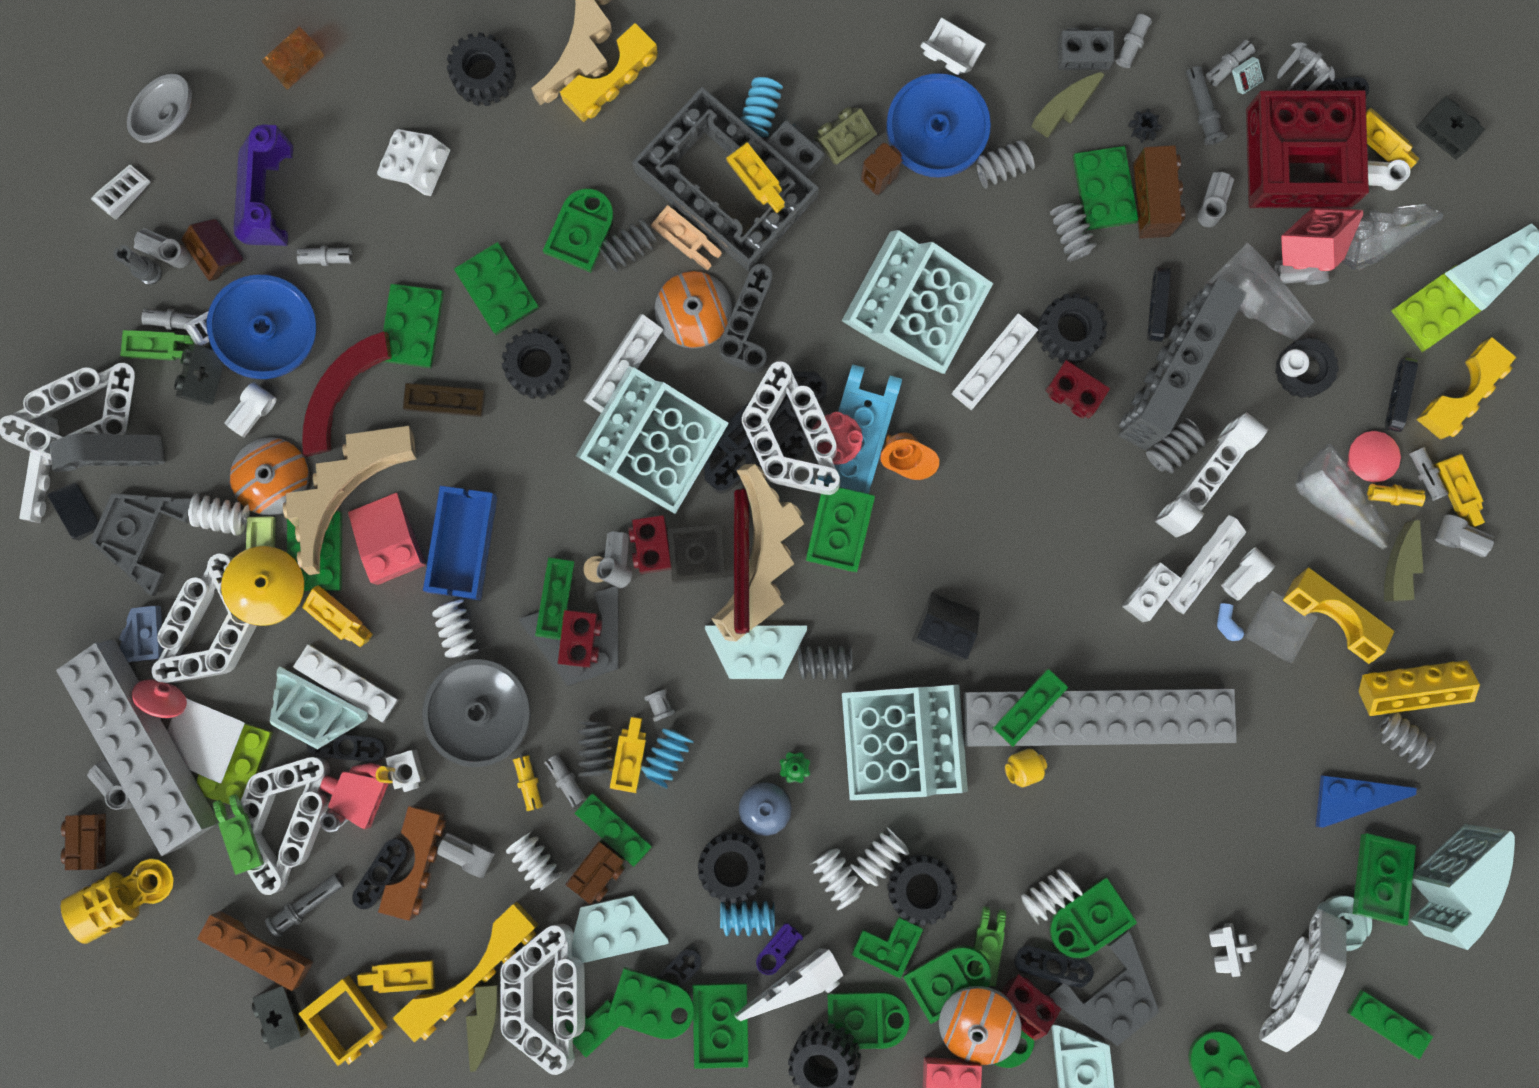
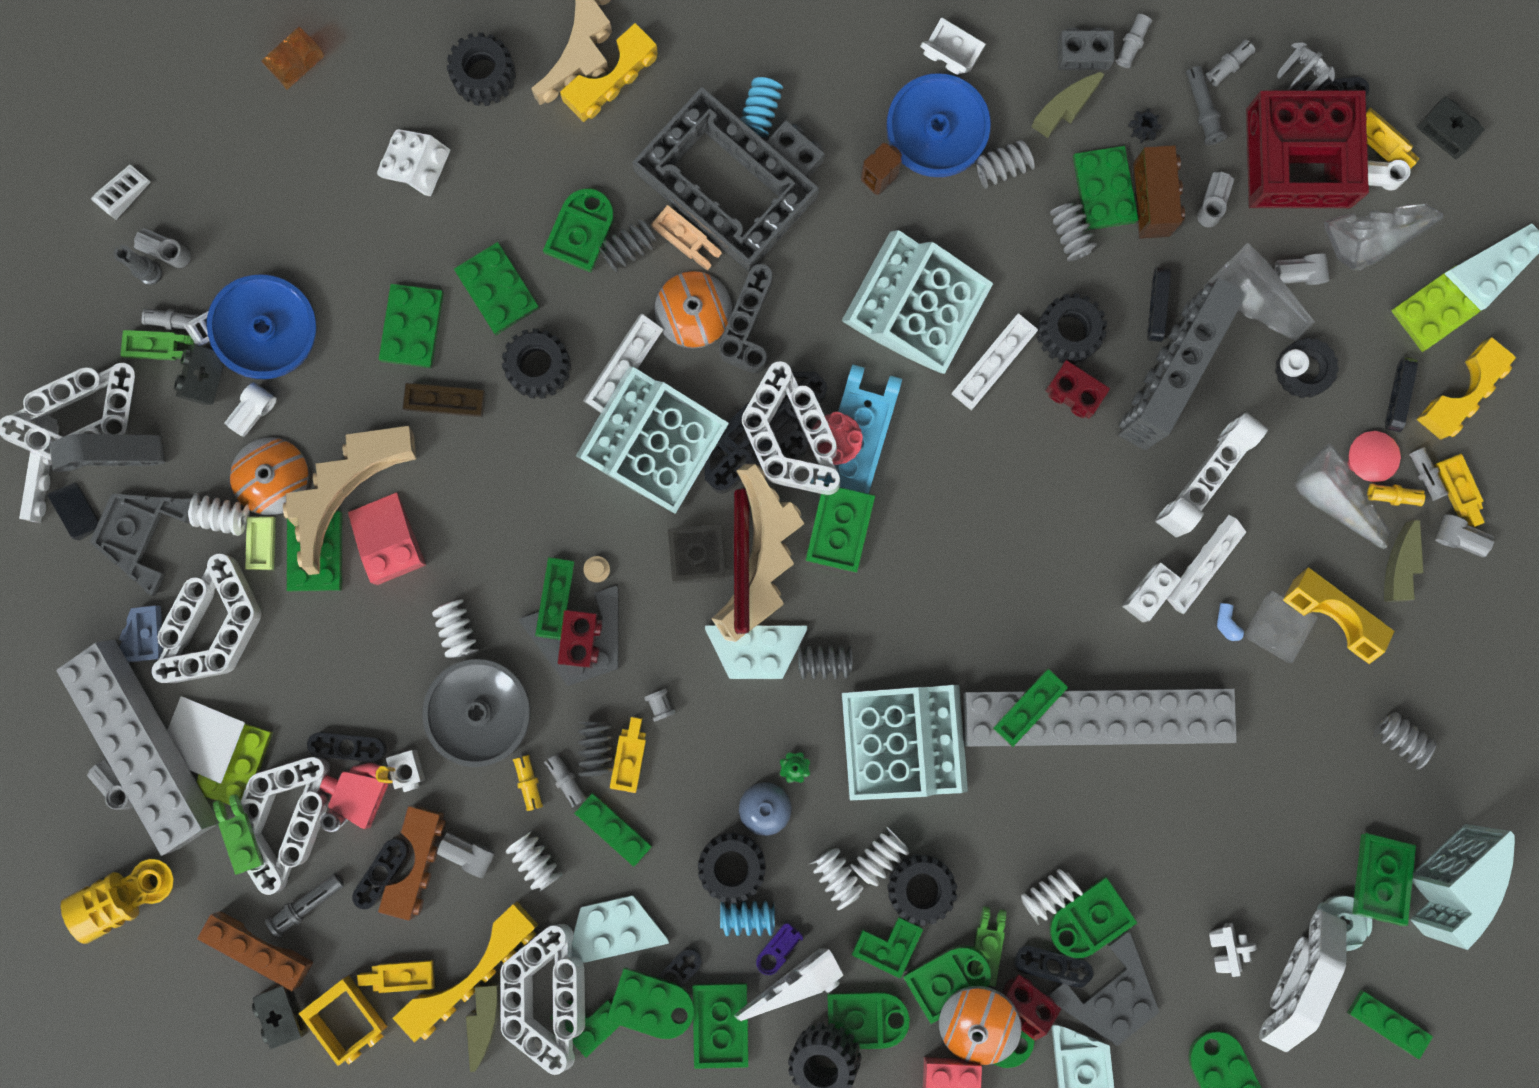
reddish brown brick [61,813,106,870] -> none
light grey dish [127,74,192,143] -> none
coral dish [131,679,187,718] -> none
reddish brown panel [181,219,243,281] -> none
yellow dish [221,546,304,626] -> none
dark purple windscreen [234,125,293,246] -> none
light aqua wing [270,666,368,749] -> none
white plate [293,644,399,723] -> none
light grey pin [297,245,353,266] -> none
dark red tile [302,331,392,457] -> none
yellow hinge [302,585,373,647] -> none
blue piece [423,486,497,601] -> none
reddish brown brick [565,840,625,904] -> none
light grey piece [597,531,632,588] -> none
dark red brick [628,515,672,574] -> none
medium azure piece [641,728,694,789] -> none
yellow hinge [726,143,785,213] -> none
olive bracket [813,107,877,165] -> none
orange piece [880,432,939,480] -> none
black slope [912,593,980,661] -> none
yellow head [1005,748,1047,788] -> none
light grey piece [1146,418,1206,474] -> none
white piece [1221,547,1276,601] -> none
light aqua tile [1232,57,1264,94] -> none
coral slope [1282,208,1363,271] -> none
blue wing [1316,775,1417,828] -> none
yellow brick [1358,660,1480,716] -> none

